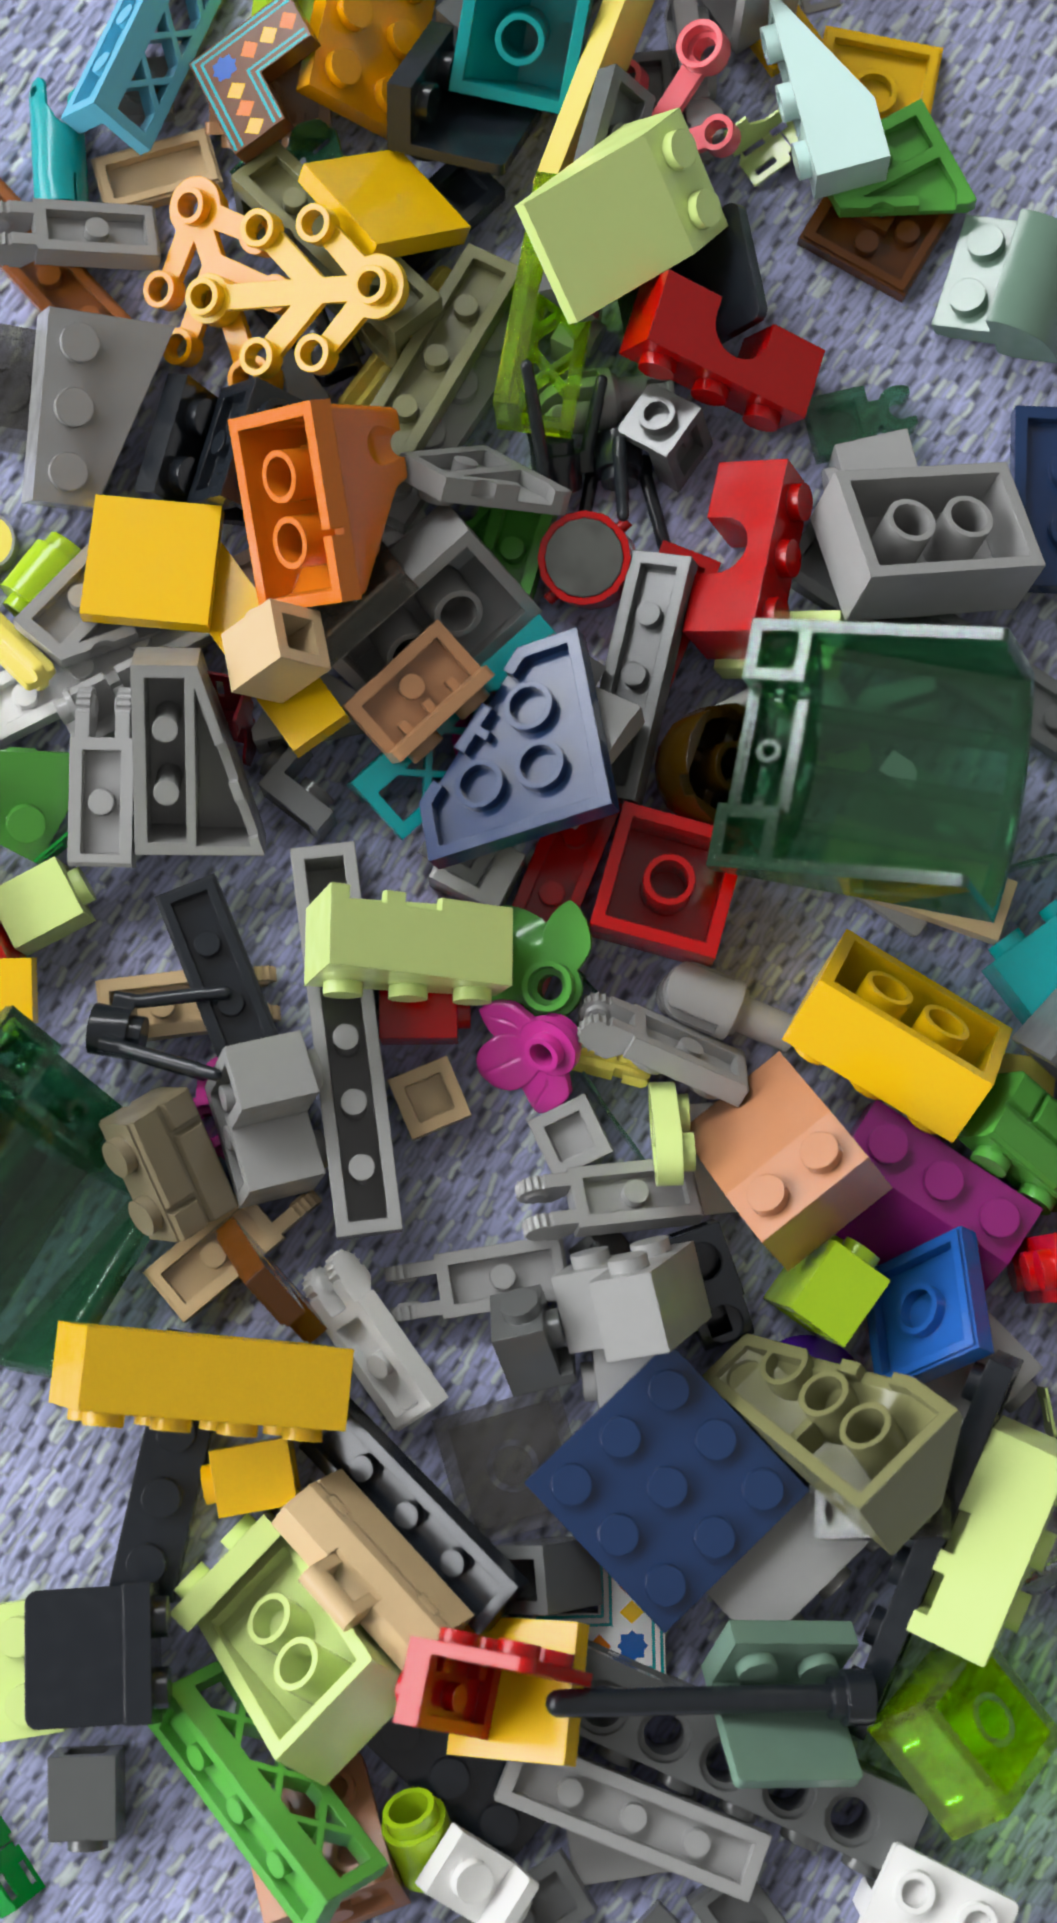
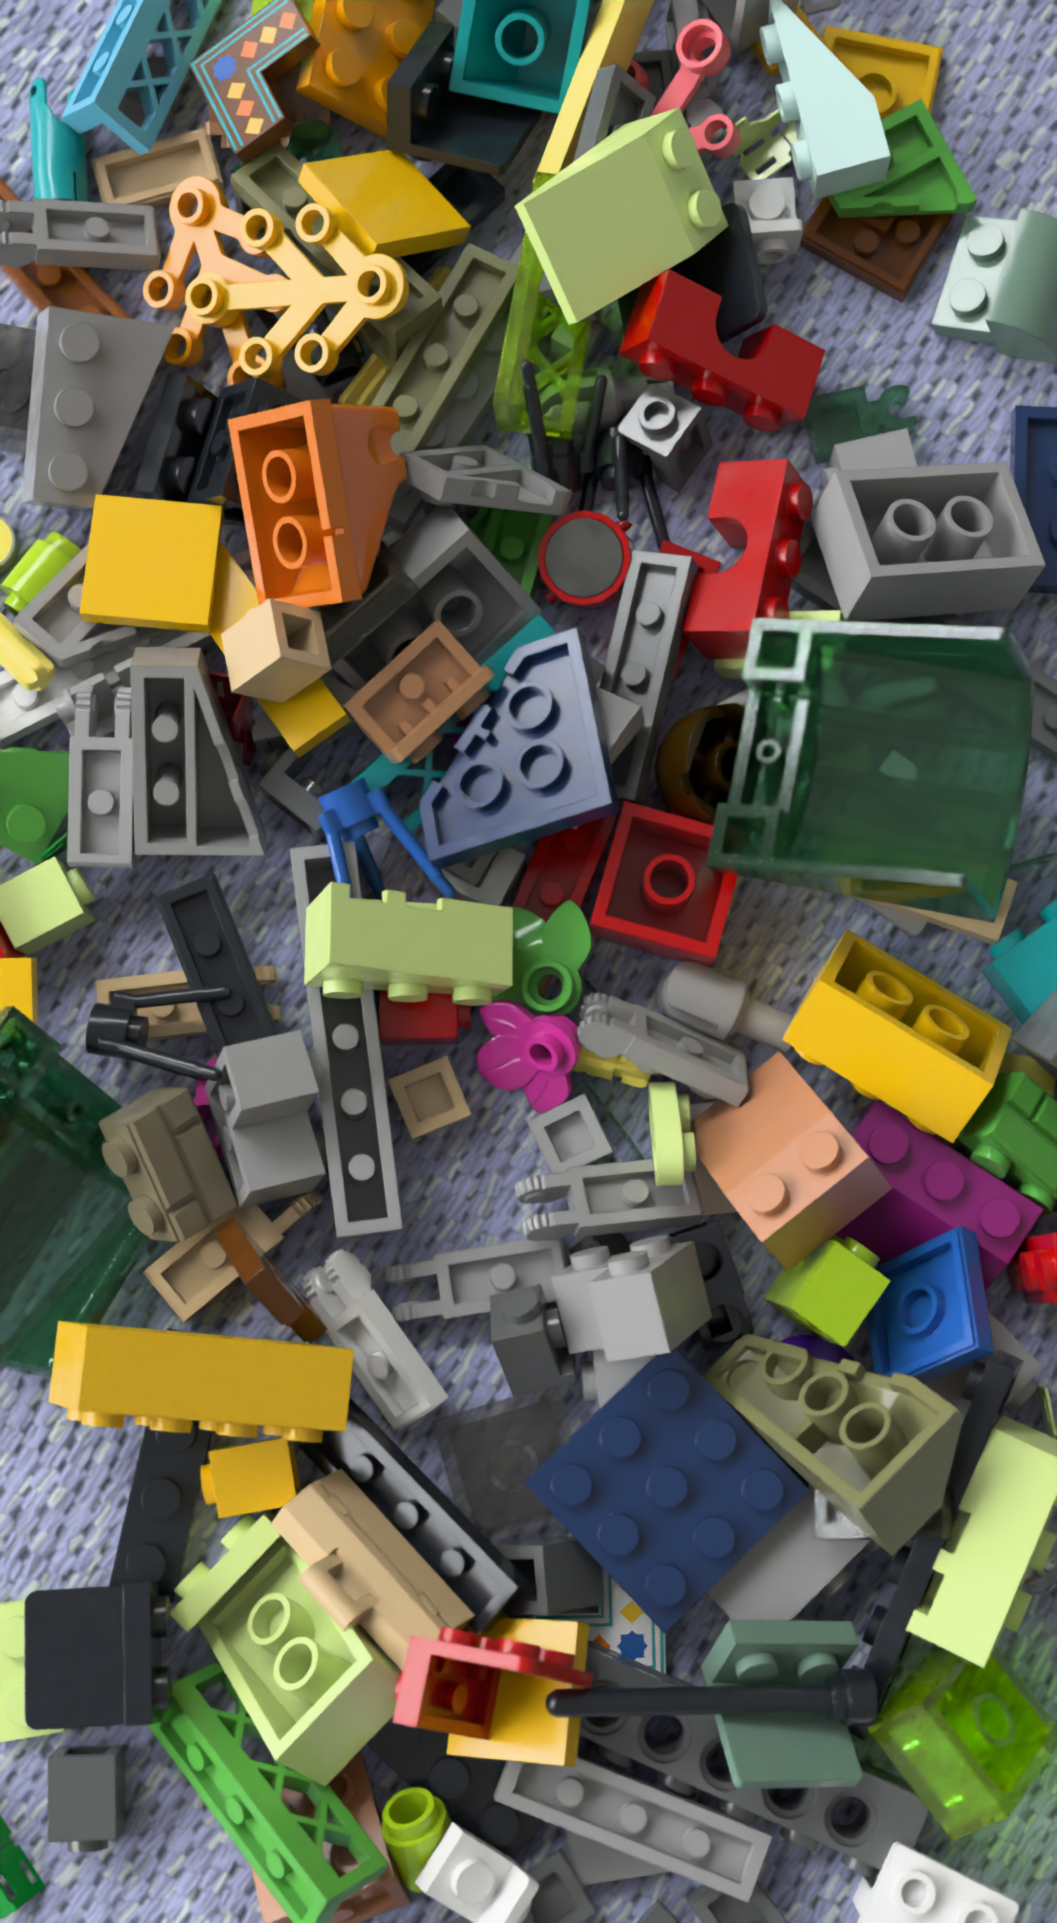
none -> blue plant [317,777,456,900]
none -> white bracket [731,177,803,265]

